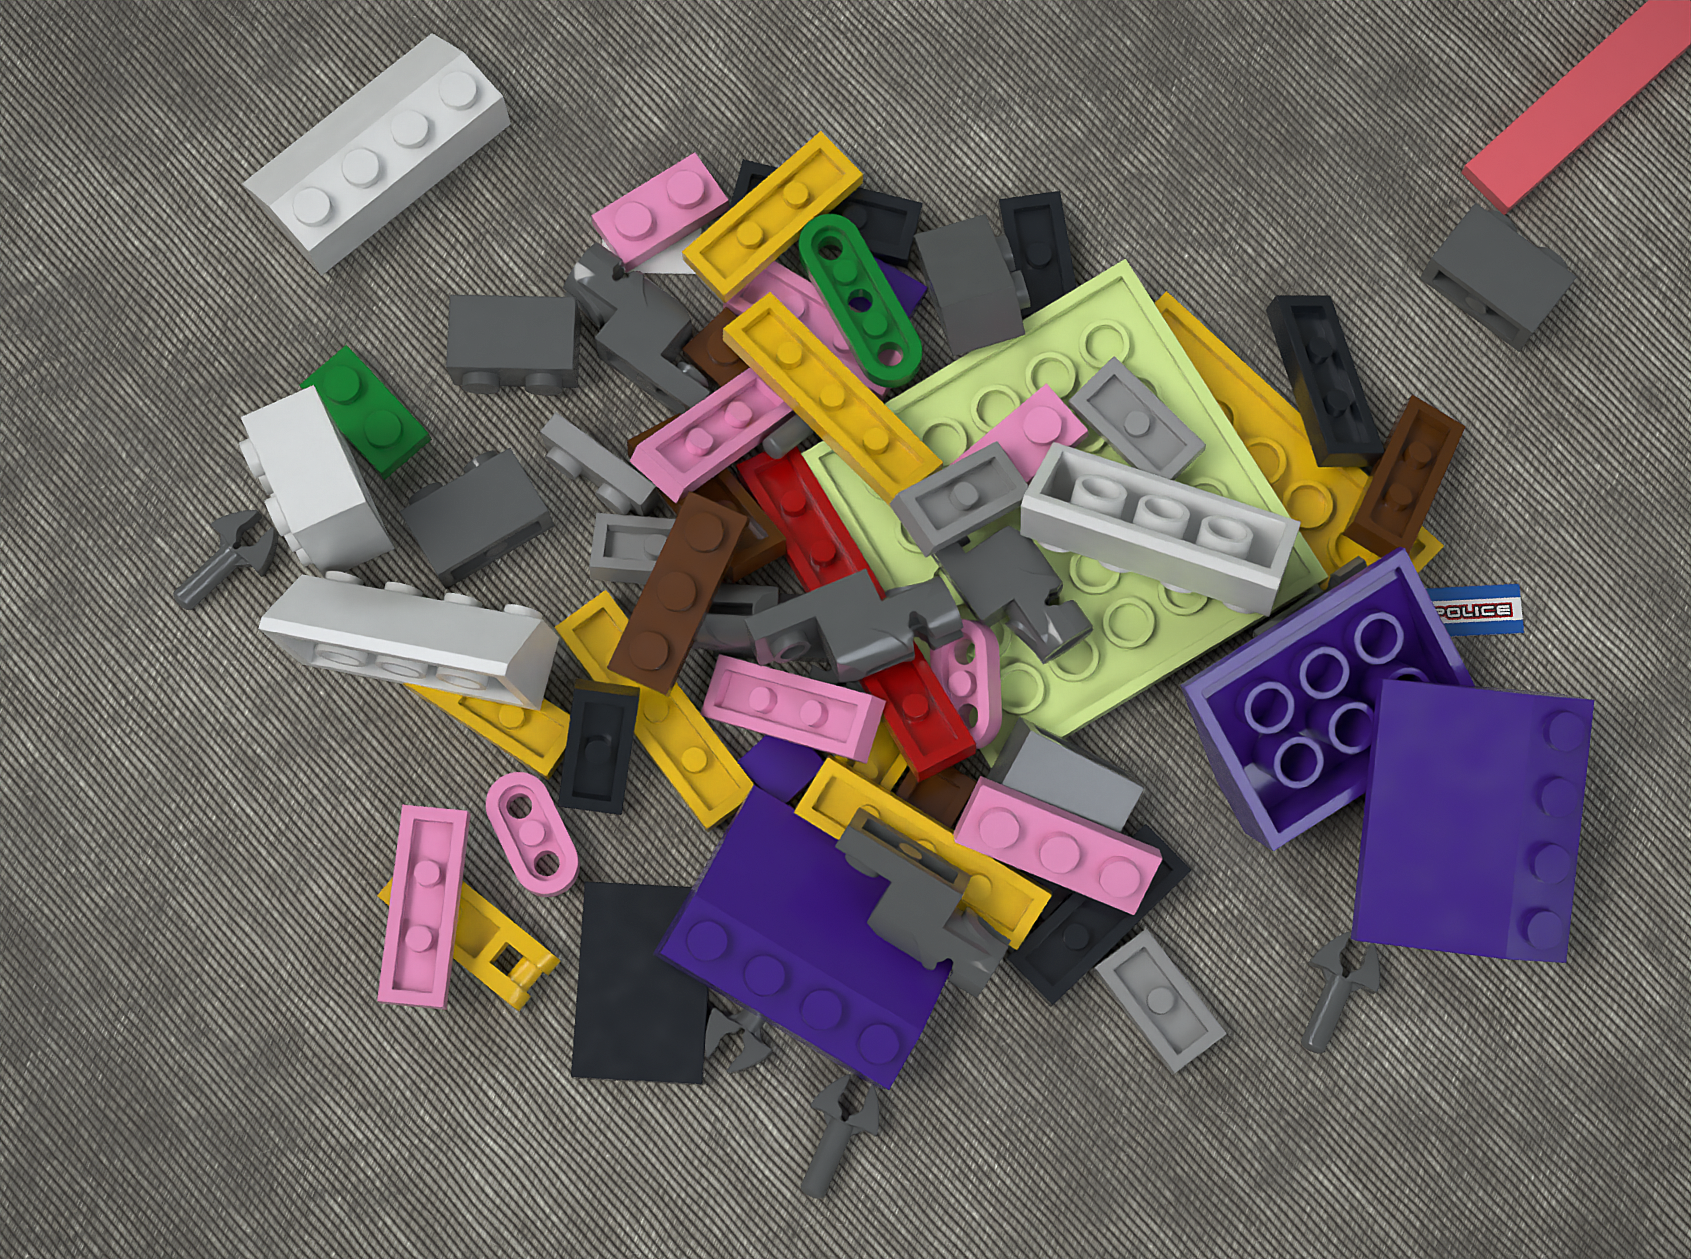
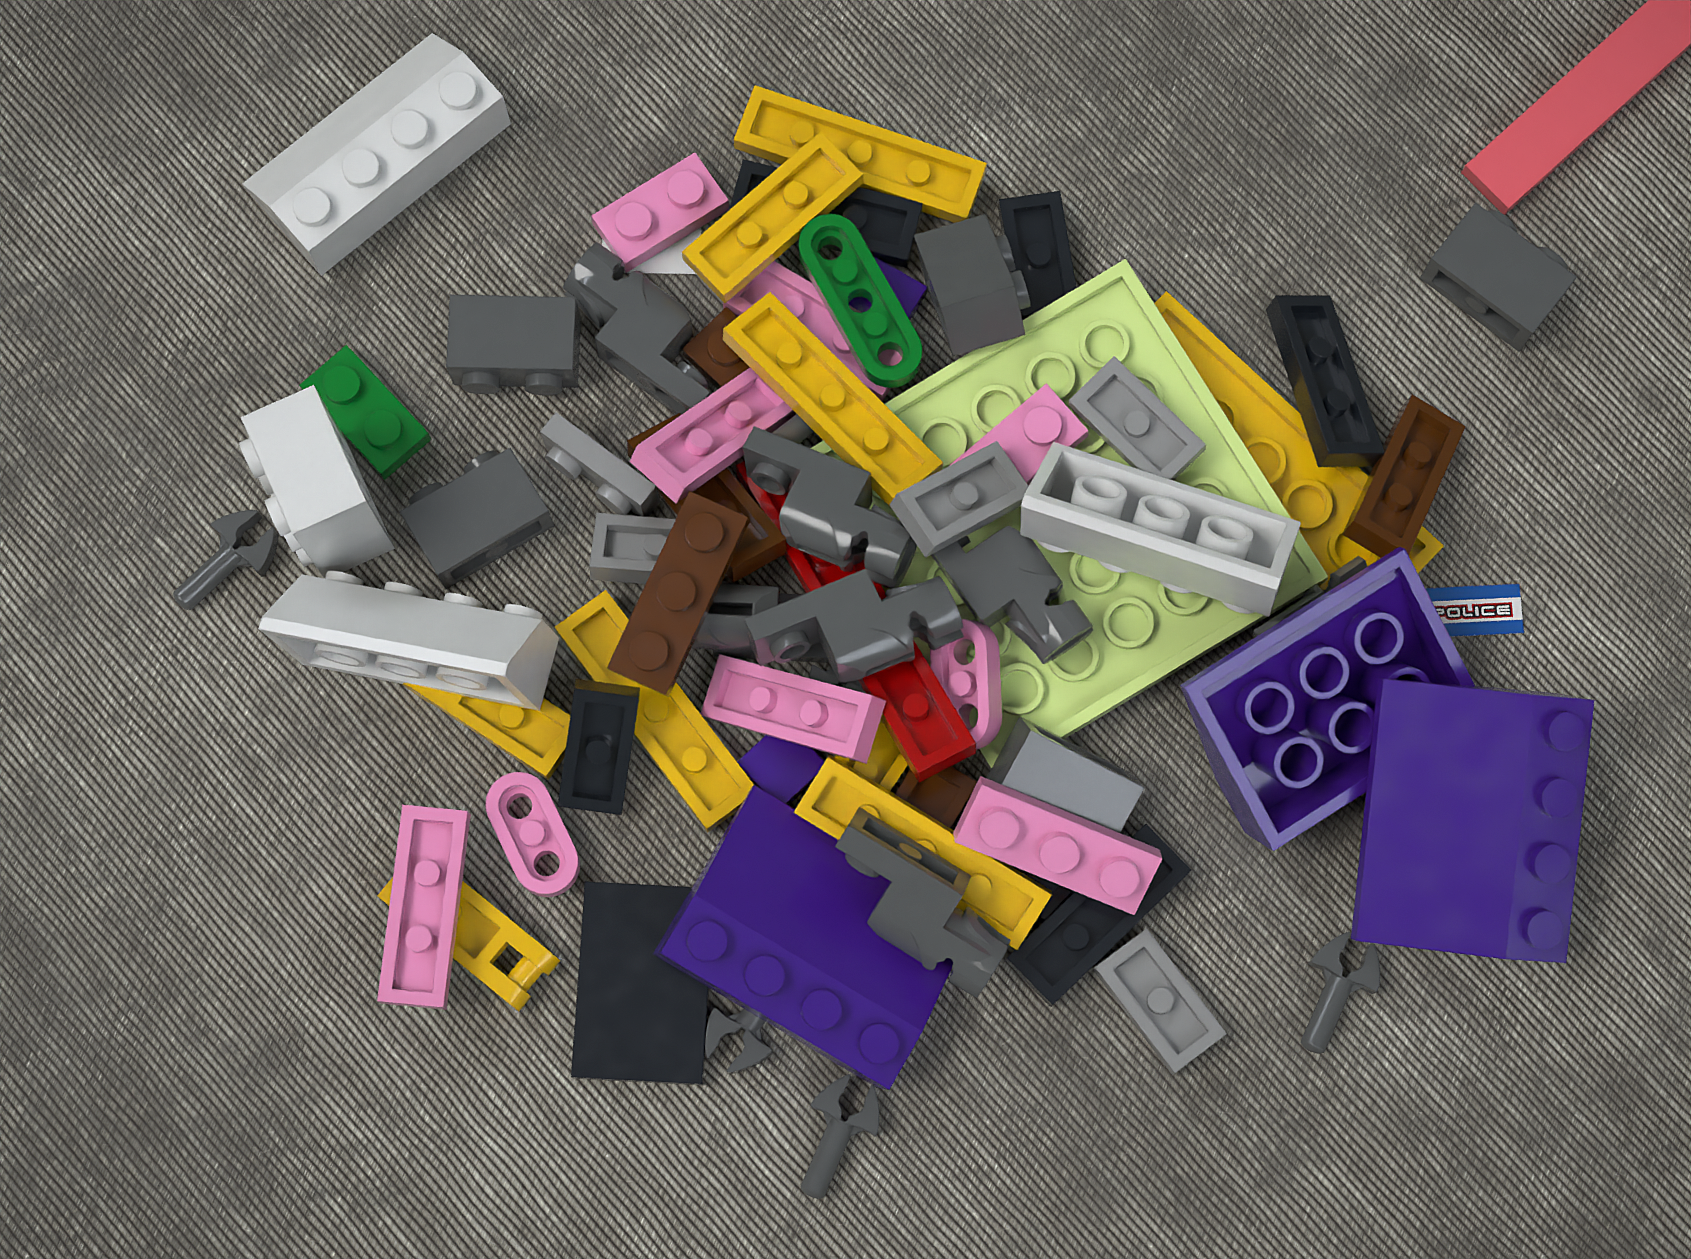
none -> yellow plate [734,85,987,223]
none -> dark grey plate [743,426,917,589]

